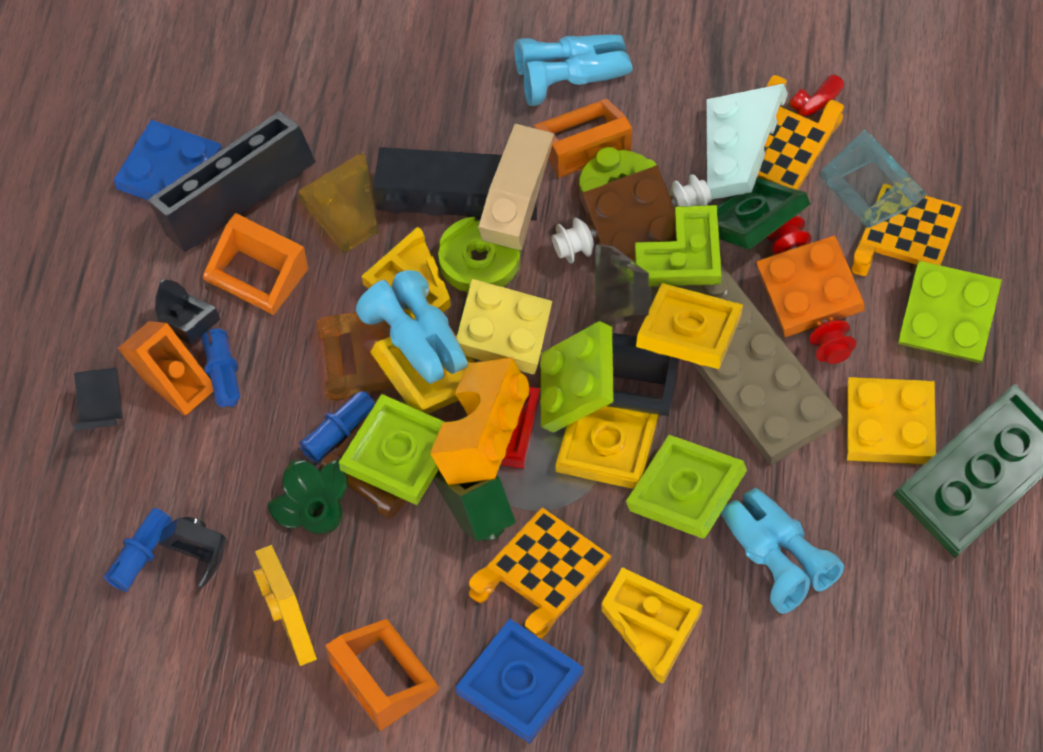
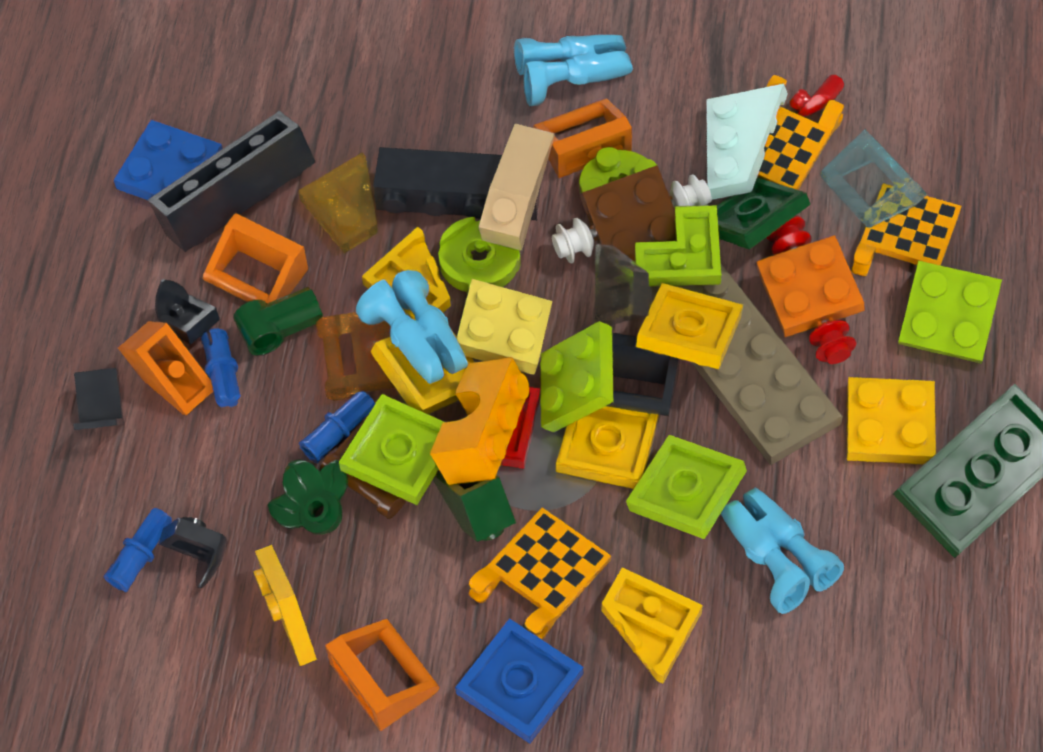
none -> dark green piece [233,287,324,356]

